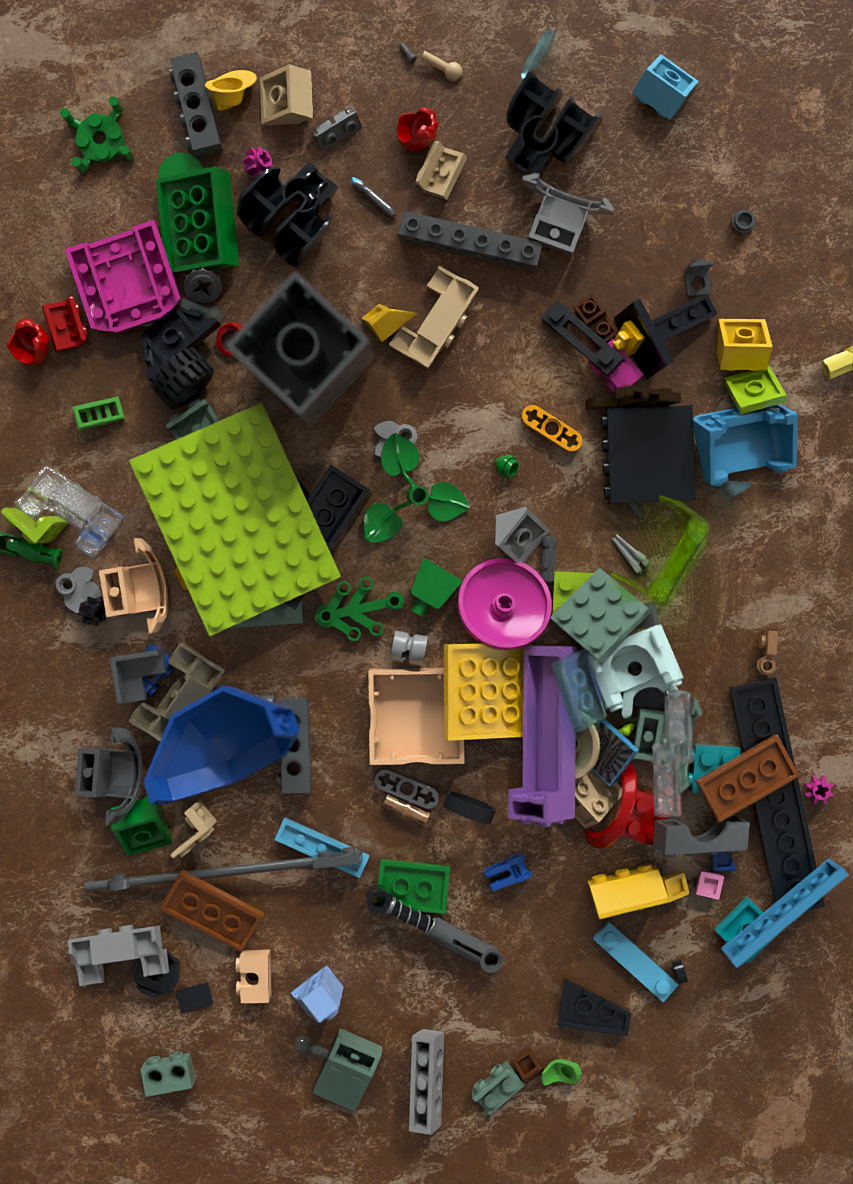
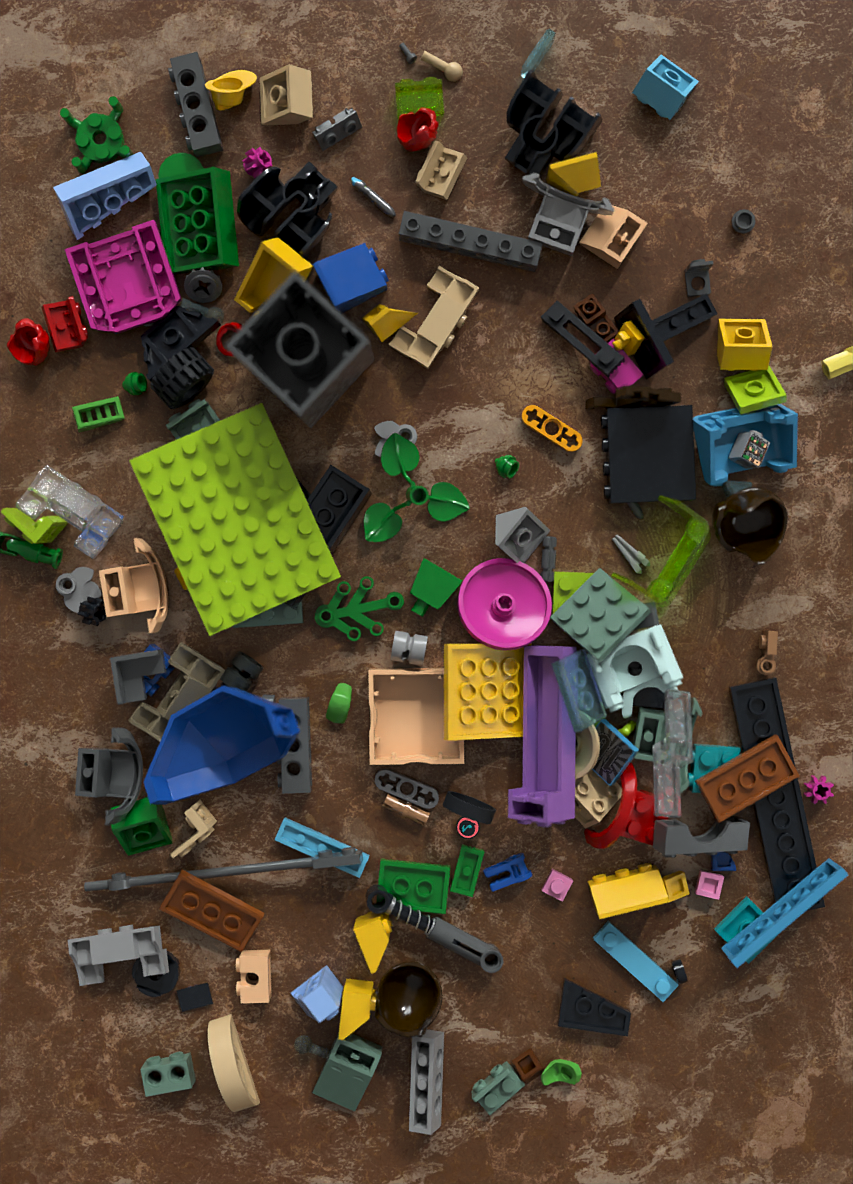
none -> light blue wedge [53,152,157,240]
none -> green plate [122,372,147,396]
none -> tan window [208,1014,260,1112]
none -> pearl dark grey wheel [220,651,264,692]
none -> yellow piece [234,237,313,316]
none -> blue slope [313,243,389,314]
none -> bright green hair [326,683,352,724]
none -> yellow slope [338,979,376,1040]
none -> yellow slope [353,912,393,974]
none -> dark brown piece [375,961,443,1037]
none -> clear neon green bracket [395,77,444,119]
none -> green plate [450,845,484,897]
none -> black tile [456,816,480,839]
none -> bright pink plate [541,869,573,902]
none -> yellow slope [546,152,601,197]
none -> light nougat slope [579,205,647,269]
none -> dark brown piece [712,487,788,565]
none -> brick [728,430,770,469]

